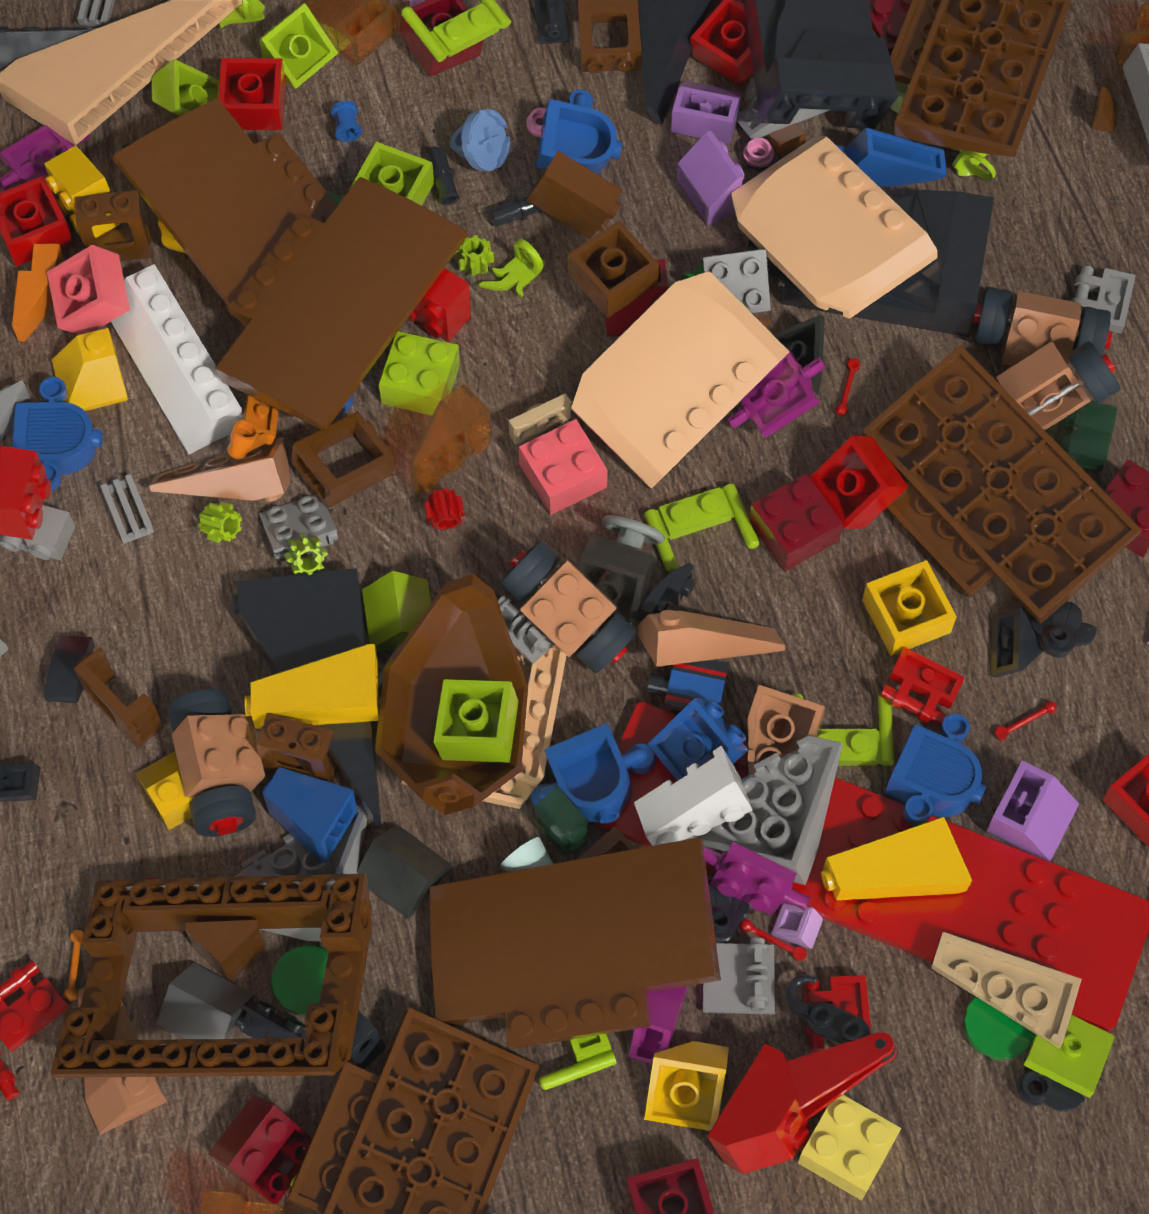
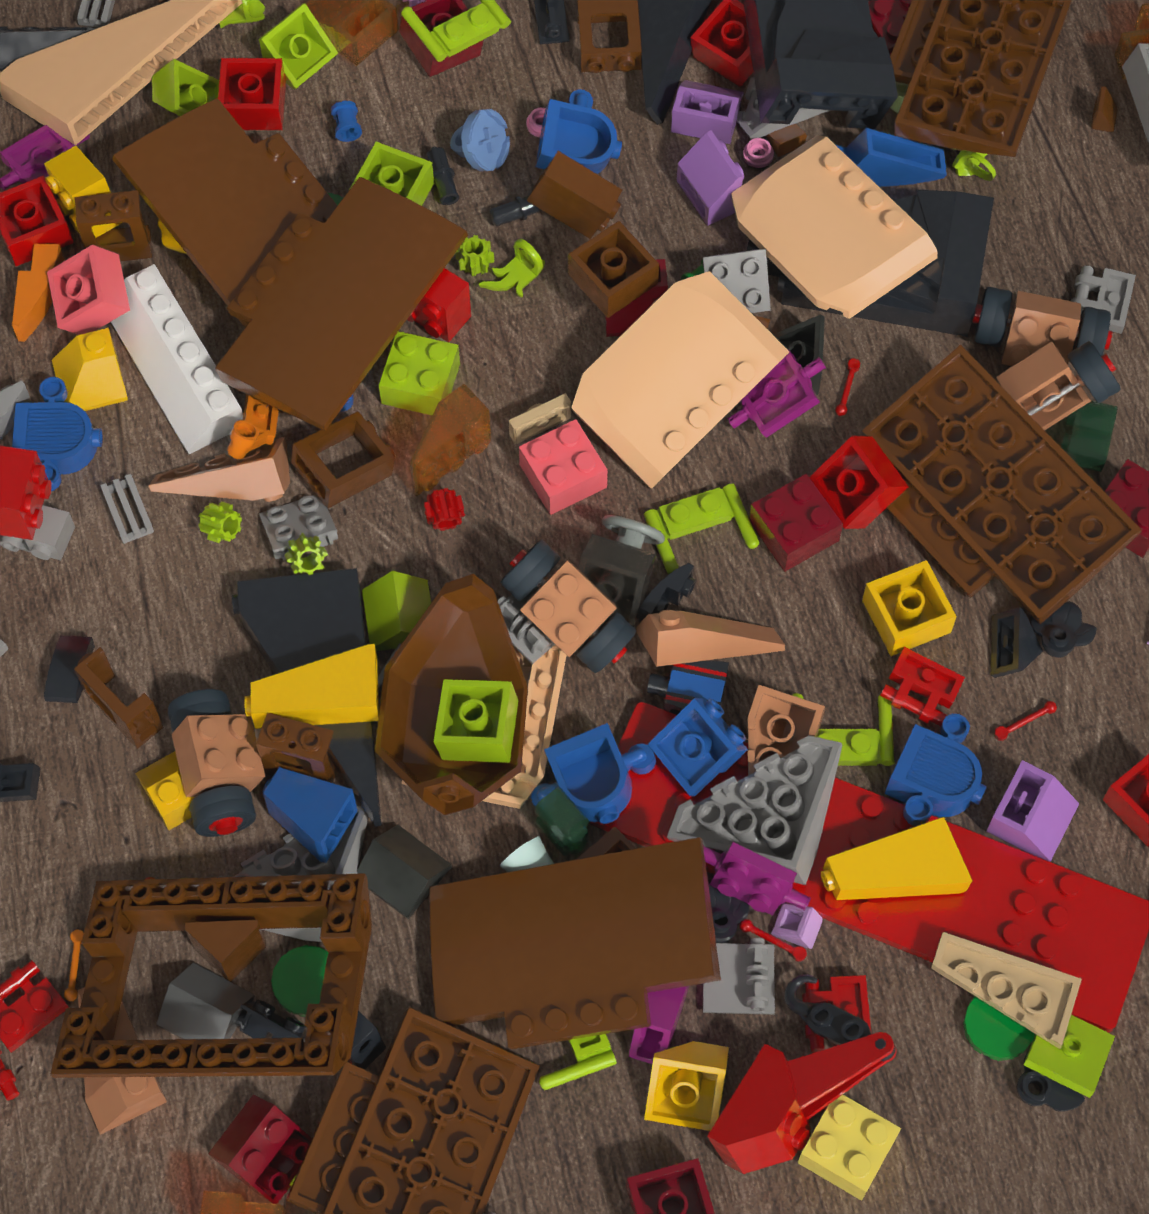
white wedge [634,746,753,846] -> none

